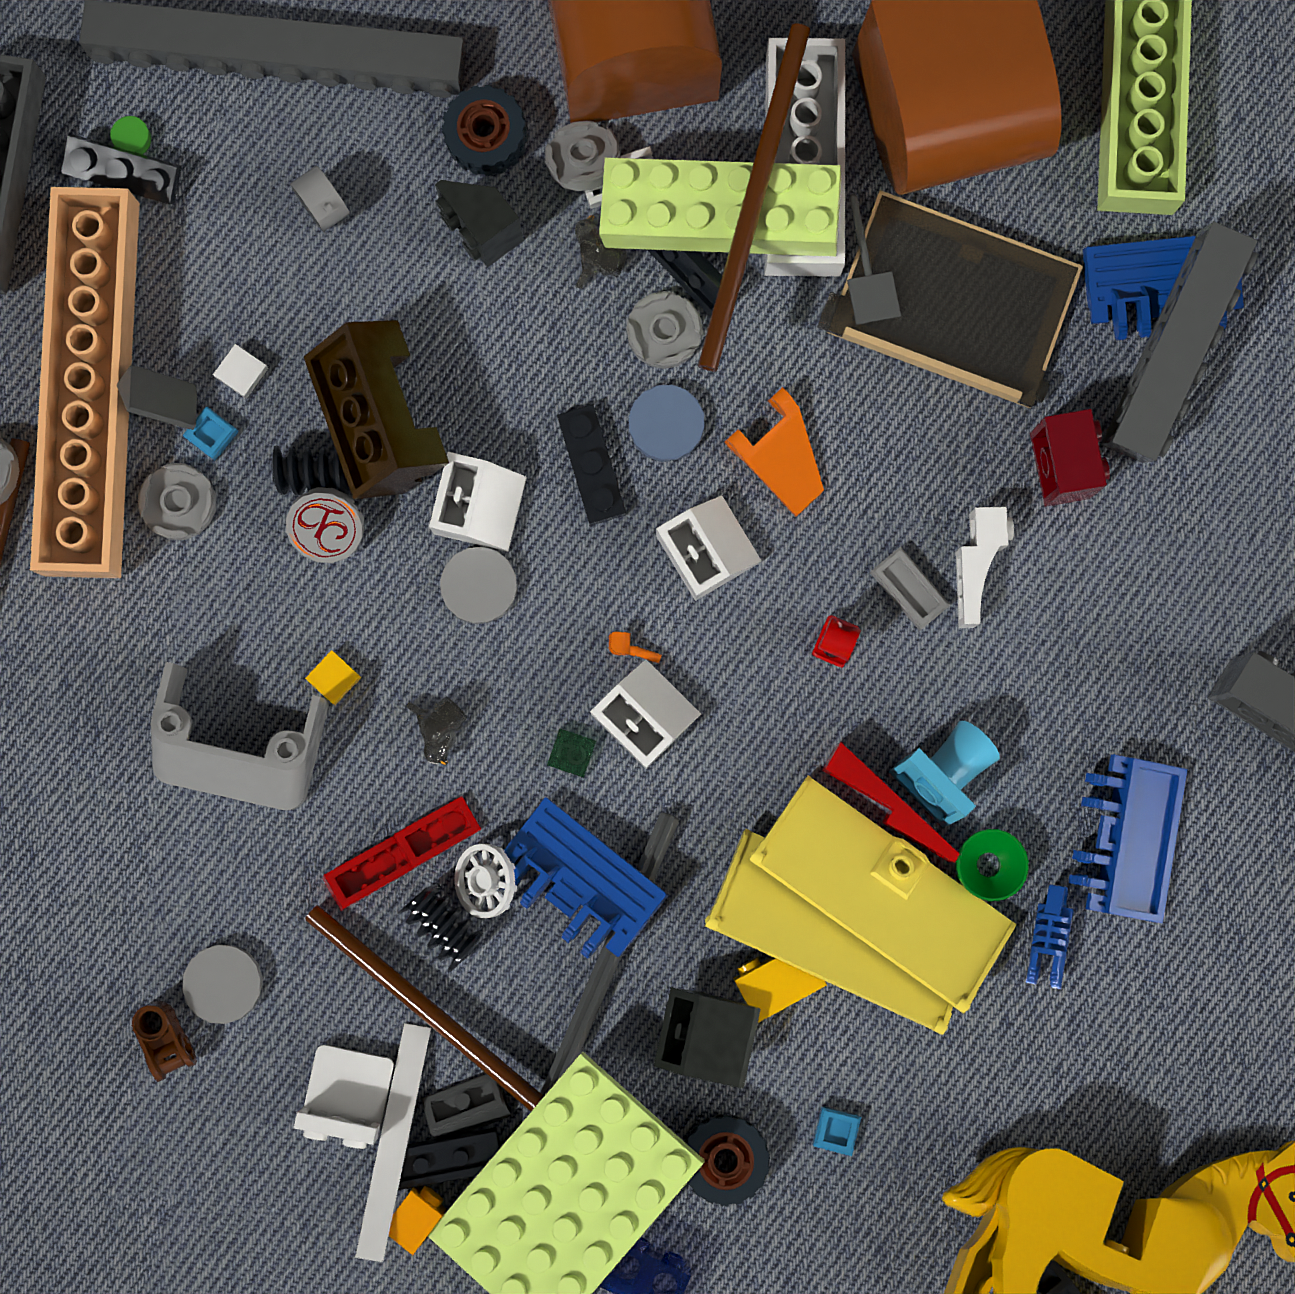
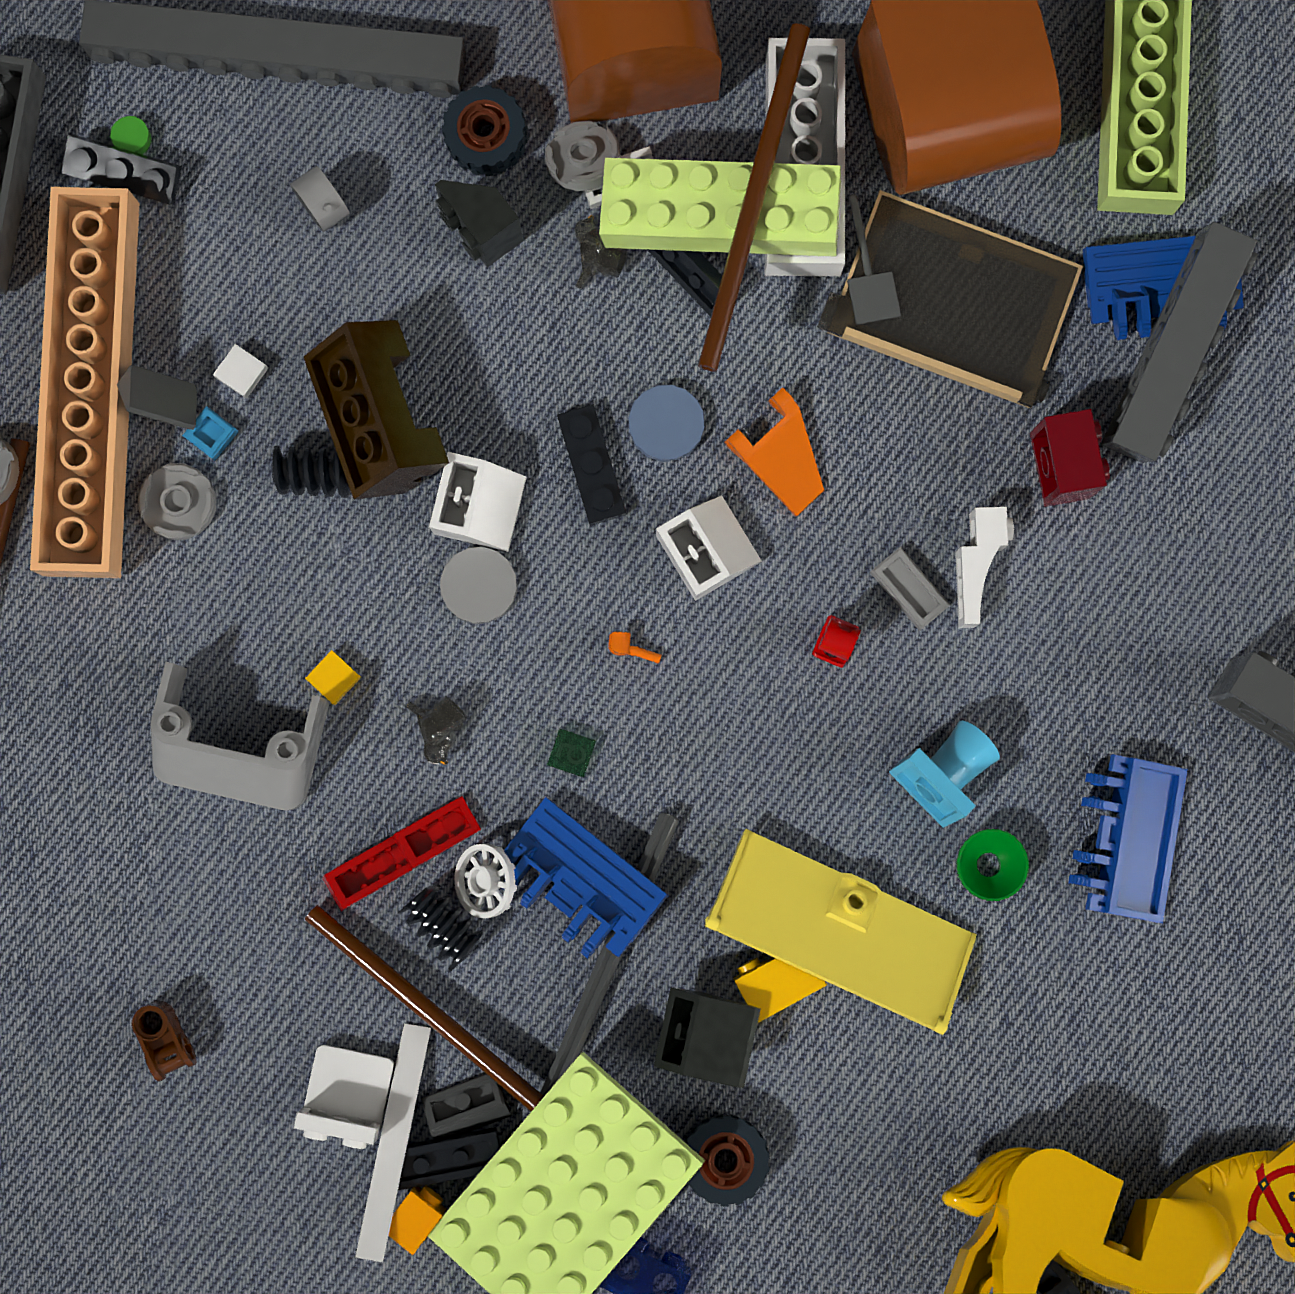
light grey tile [182,944,263,1024] -> none
light grey tile [286,487,364,563] -> none
white slope [590,660,701,769] -> none
light grey tile [626,291,702,369] -> none
light yellow door [749,775,1017,1013] -> none
dark azure tile [812,1106,861,1156] -> none
red slope [822,742,960,863] -> none
blue hinge [1026,884,1073,989] -> none

